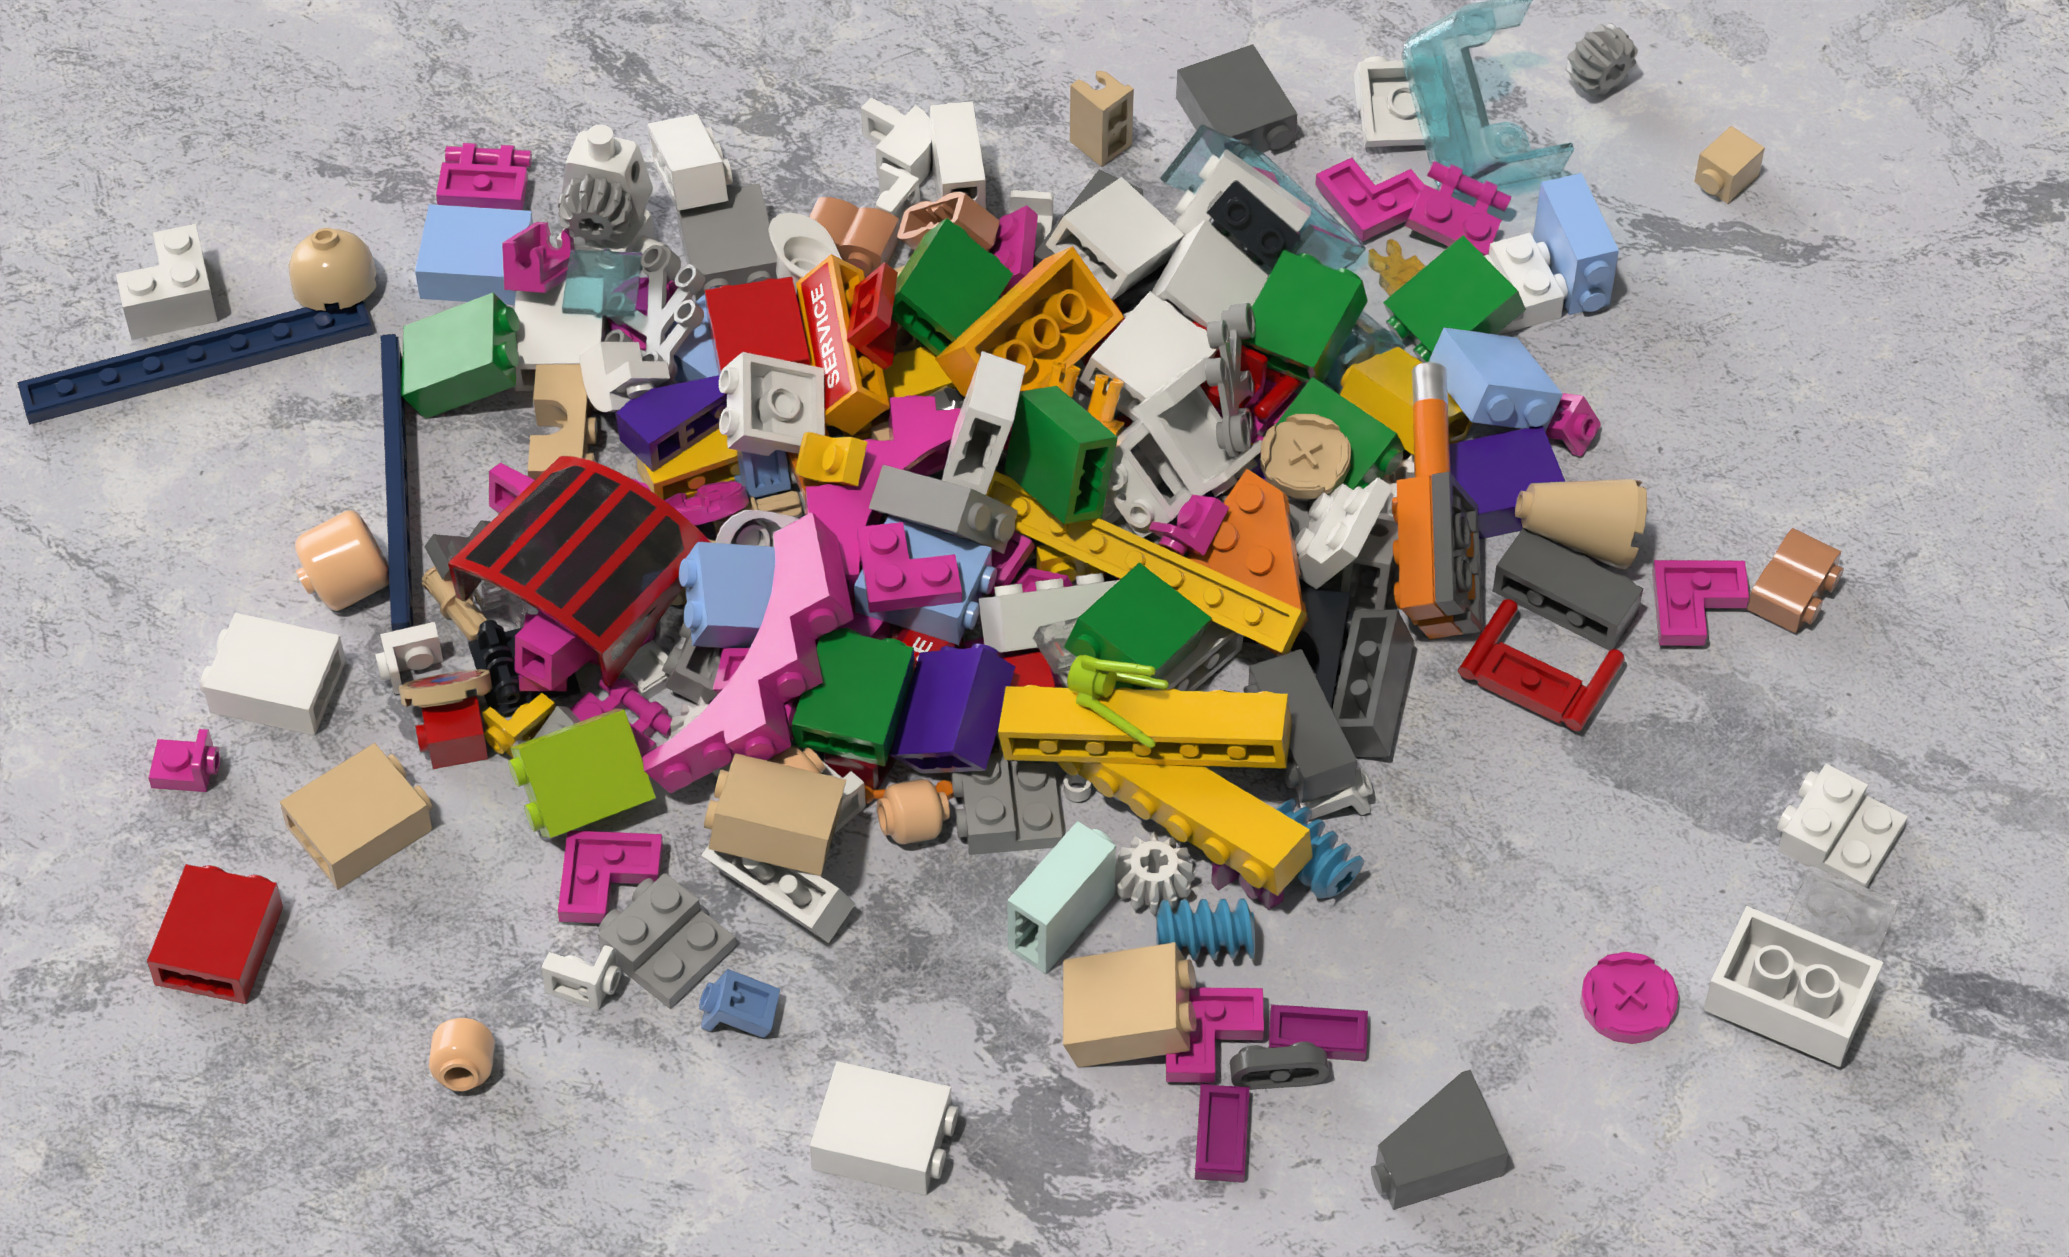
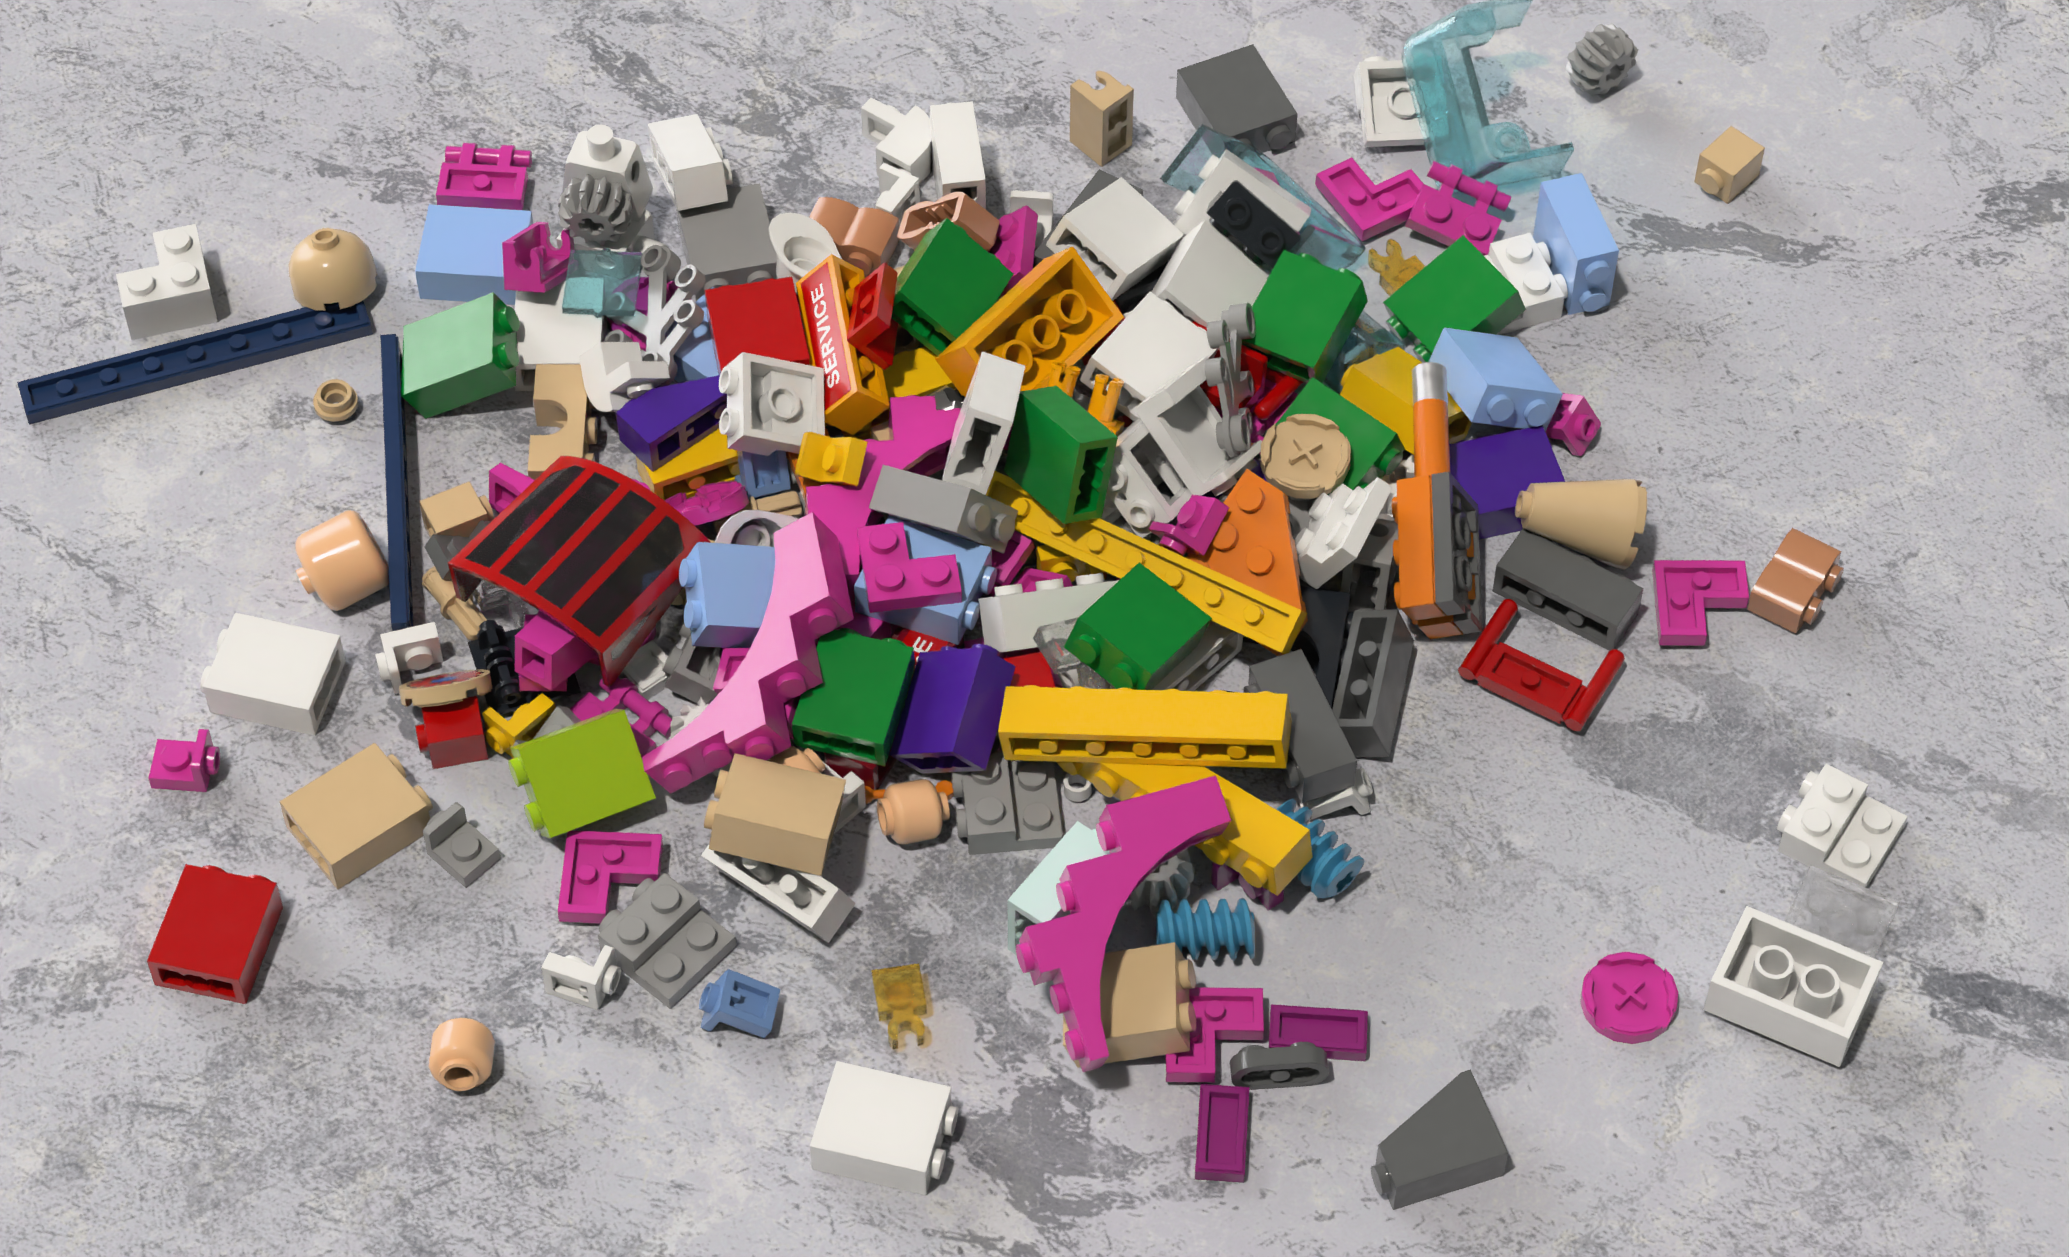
lime plant [1067,655,1169,748] -> none
none -> tan plate [313,379,358,422]
none -> tan brick [419,481,494,538]
none -> light grey bracket [423,802,501,888]
none -> clear yellow plate [871,963,927,1050]
none -> dark pink arch [1016,775,1231,1073]

